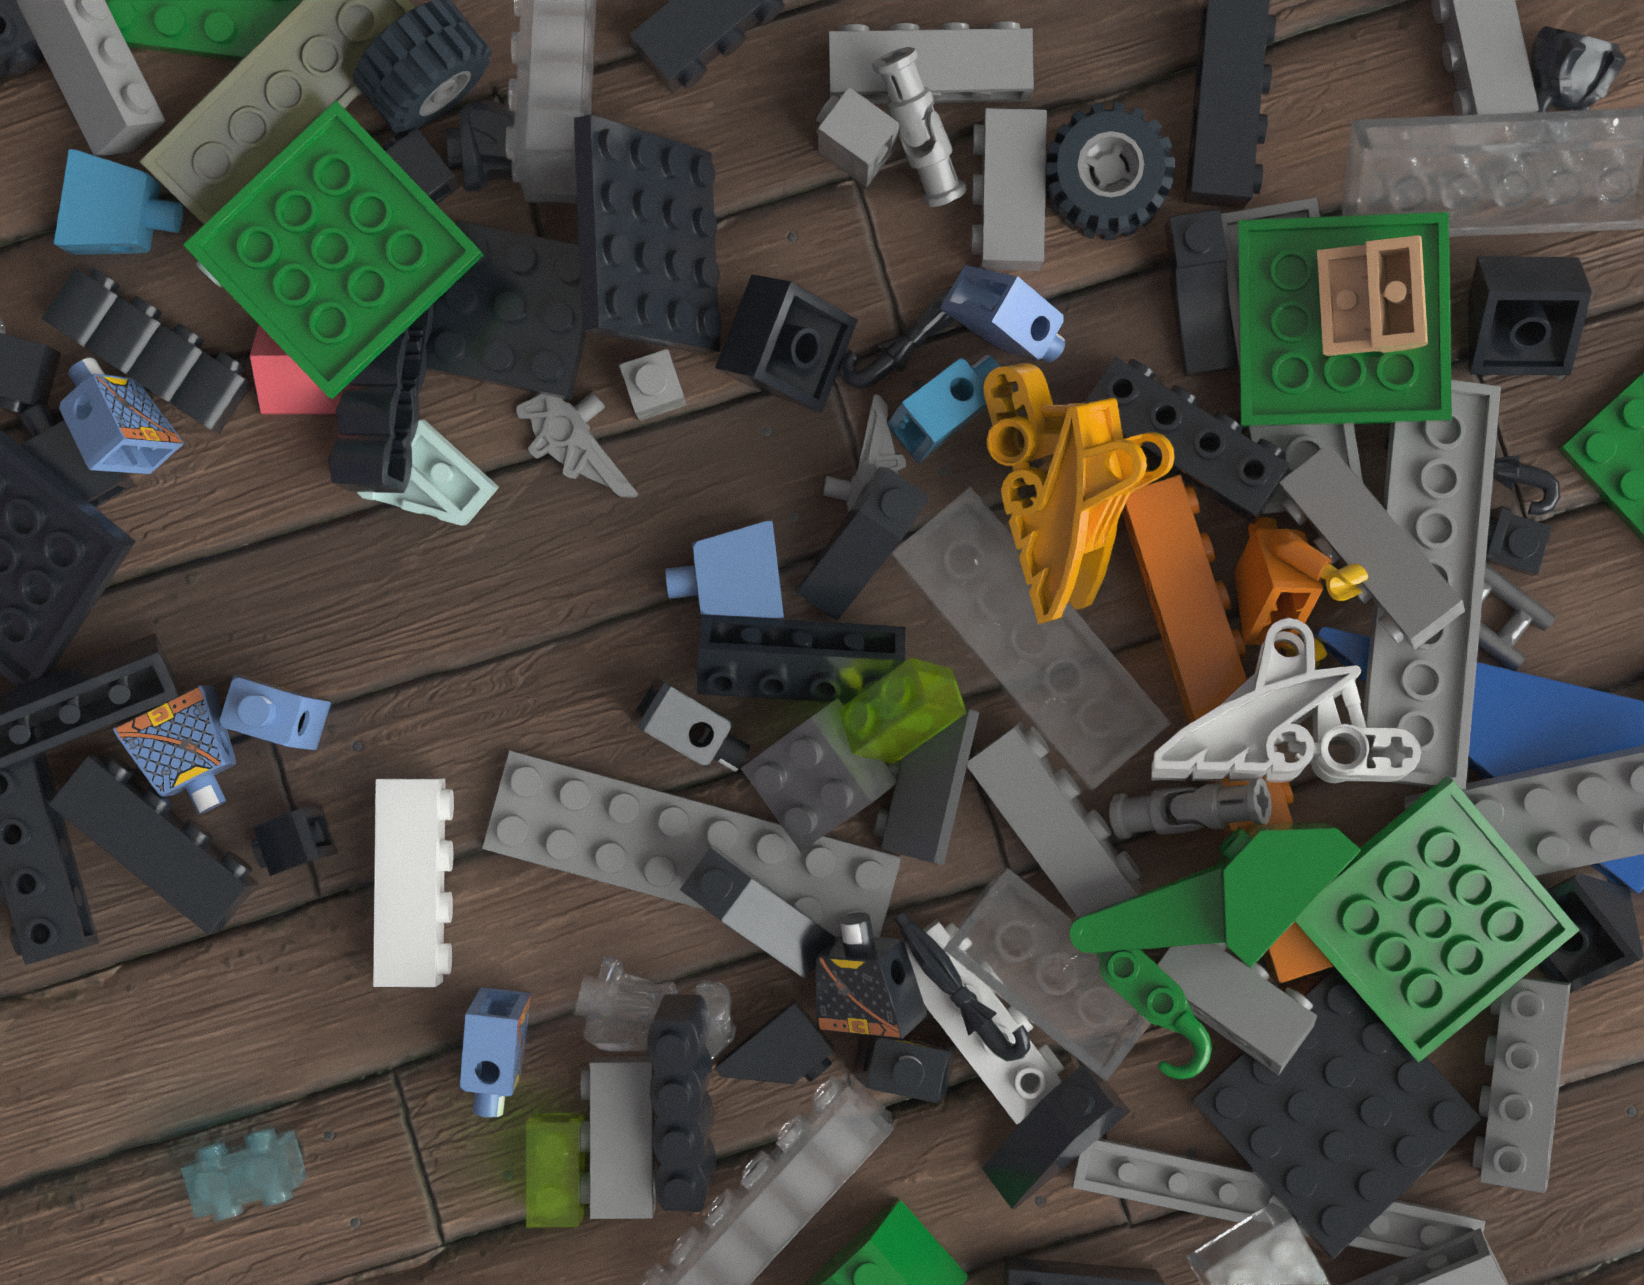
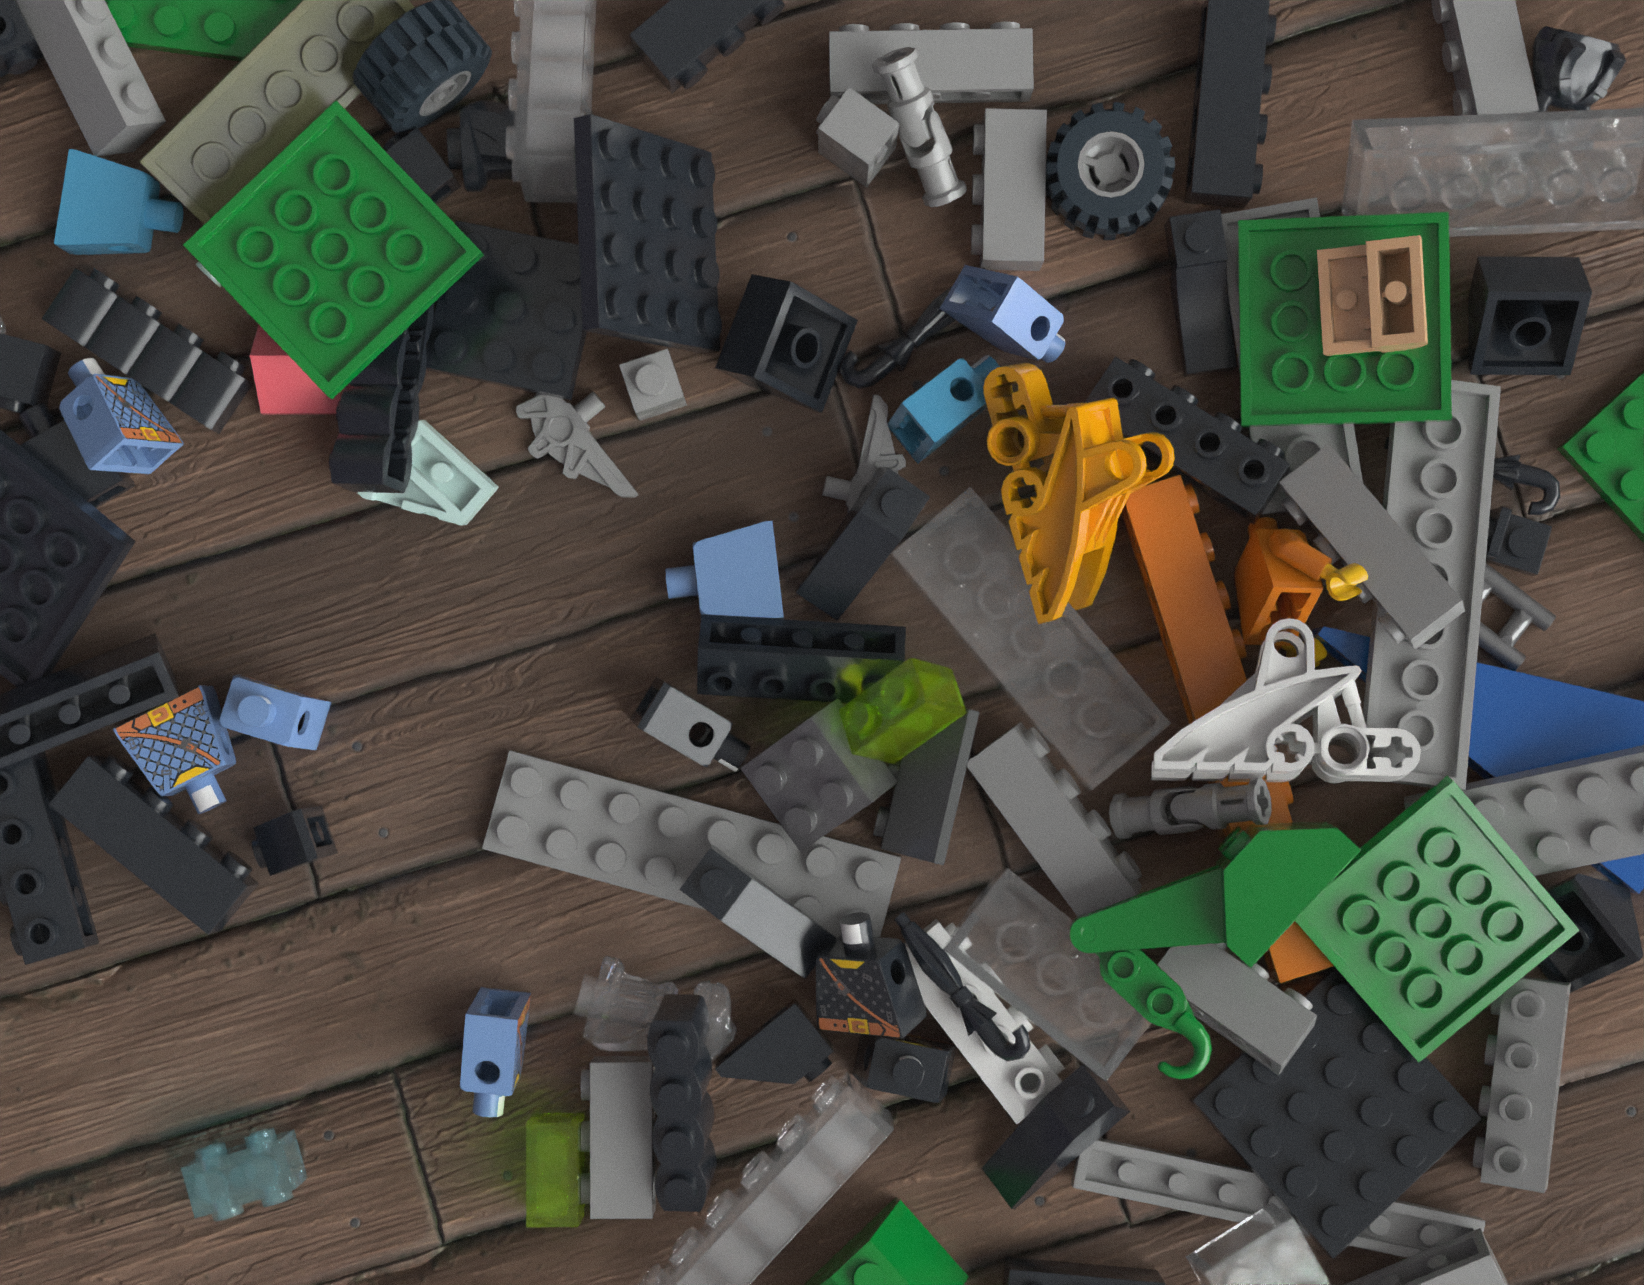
white brick [373,778,454,987] -> none

